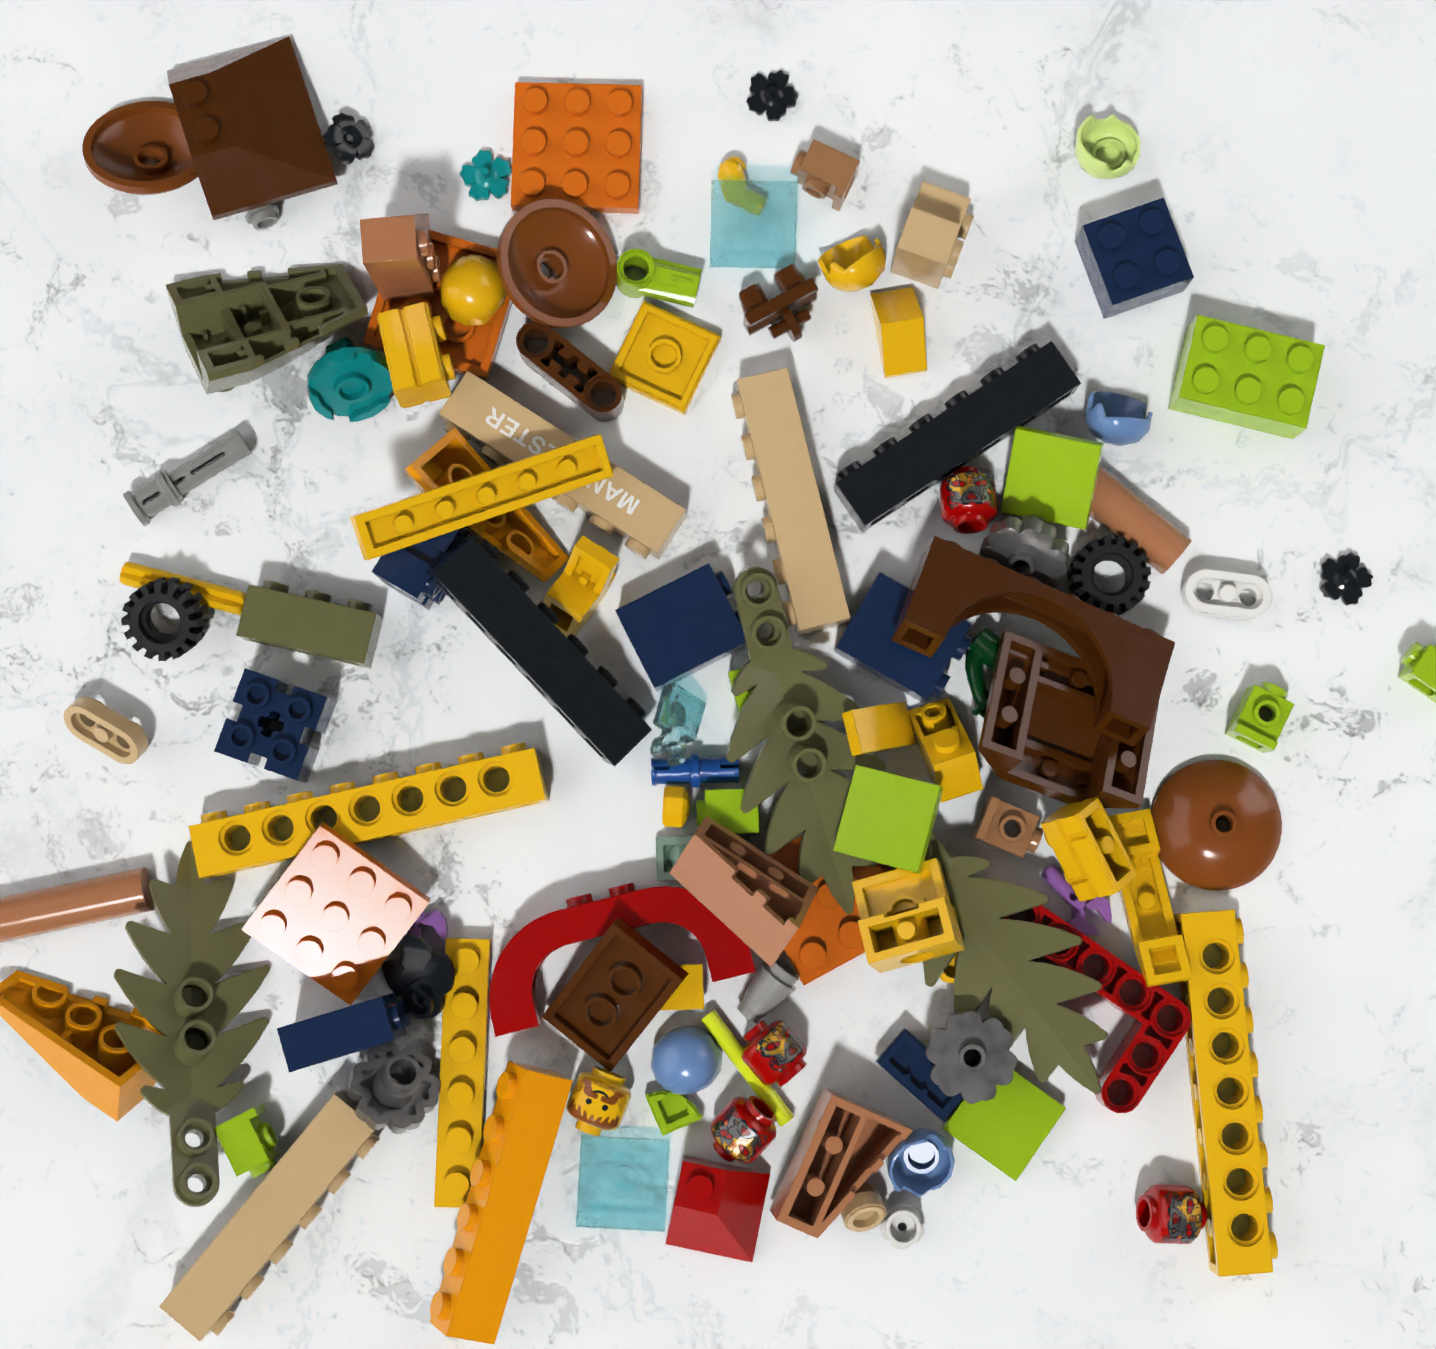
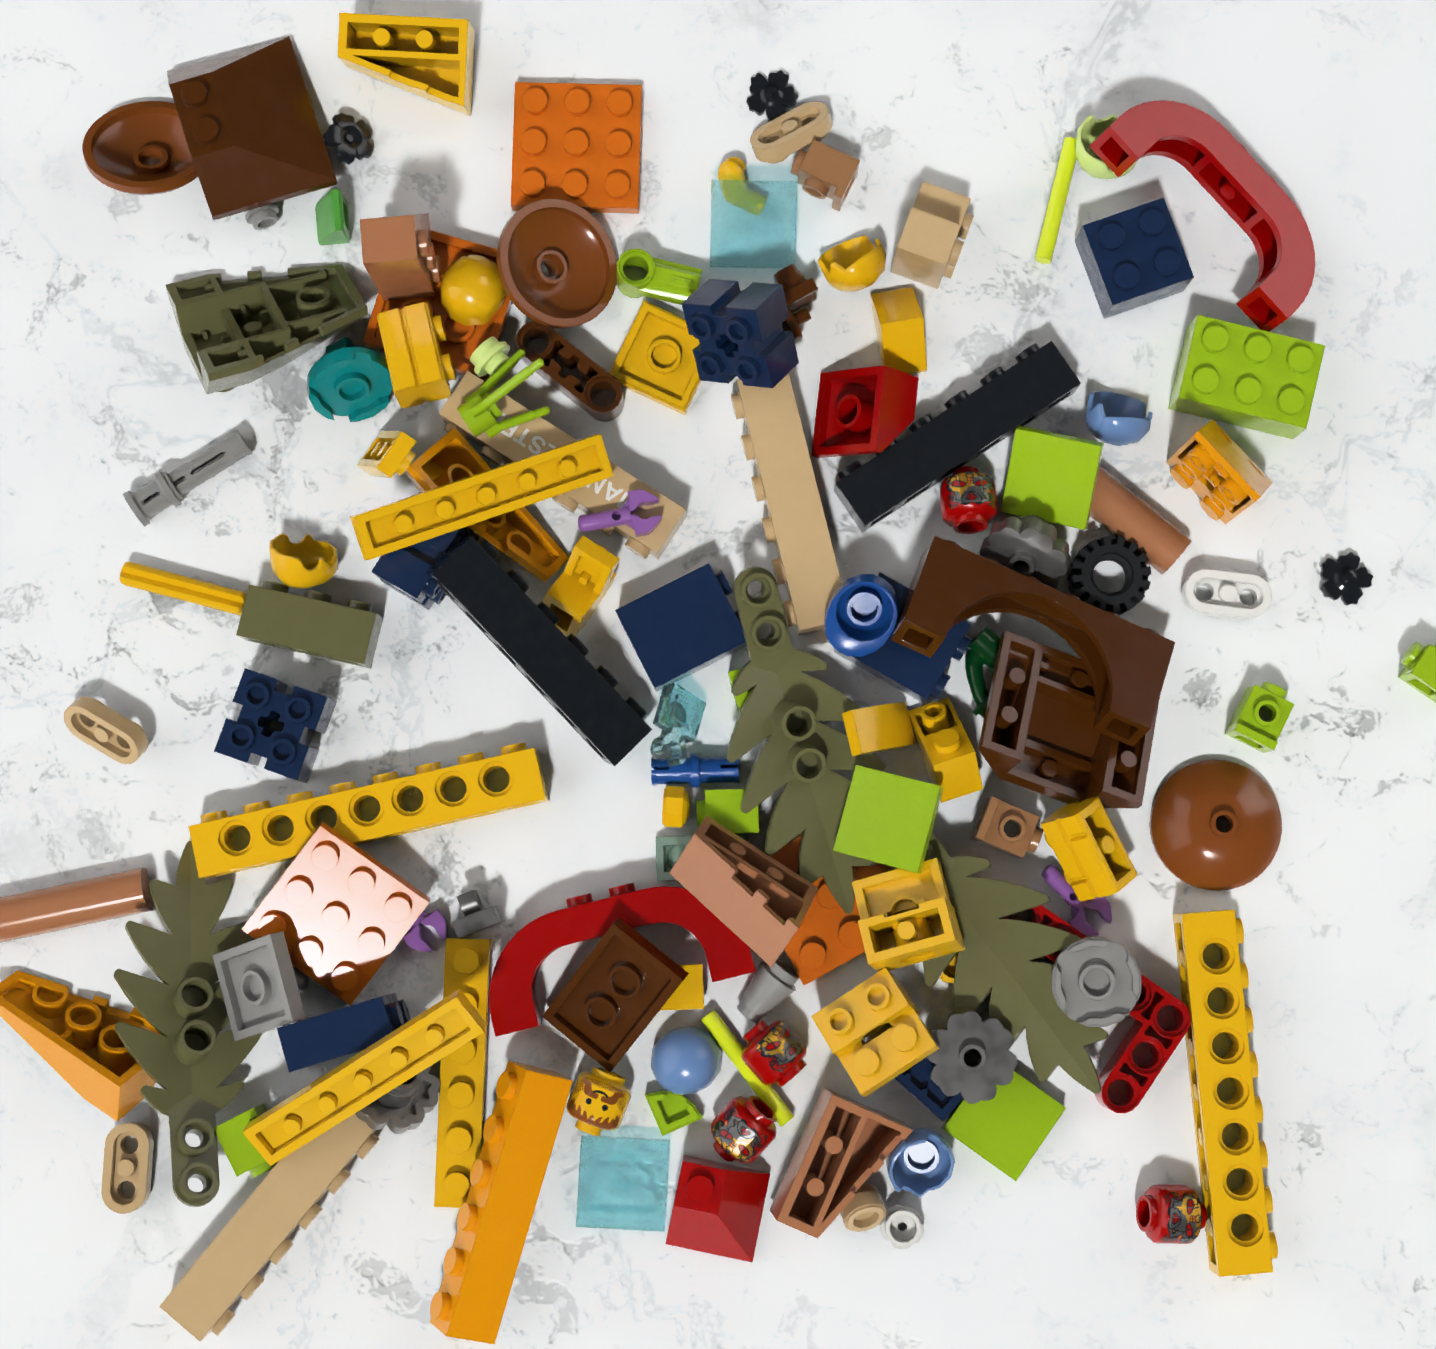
black tyre [121,577,209,661] -> none
black plate [381,933,455,1019] -> none
teal plant [459,150,512,201] -> none
yellow slope [1109,809,1193,987] -> none
none -> tan plate [101,1121,154,1214]
none -> light grey tile [212,931,308,1041]
none -> yellow plate [242,989,487,1166]
none -> yellow hair [269,533,338,588]
none -> bright green slope [315,189,351,245]
none -> yellow wedge [338,13,475,116]
none -> yellow plate [357,431,417,478]
none -> flat silver tile [451,890,503,939]
none -> lime plant [457,349,550,439]
none -> yellowish green plate [470,336,510,377]
none -> medium lavender bar [578,489,662,537]
none -> dark blue brick [681,279,799,388]
none -> tan plate [750,102,833,164]
none -> red slope [811,365,919,458]
none -> yellow brick [811,967,940,1097]
none -> blue hat [824,574,900,657]
none -> neon yellow bar [1035,137,1077,264]
none -> light grey tile [1051,937,1141,1027]
none -> red arch [1089,100,1315,332]
none -> light orange slope [1166,419,1273,524]

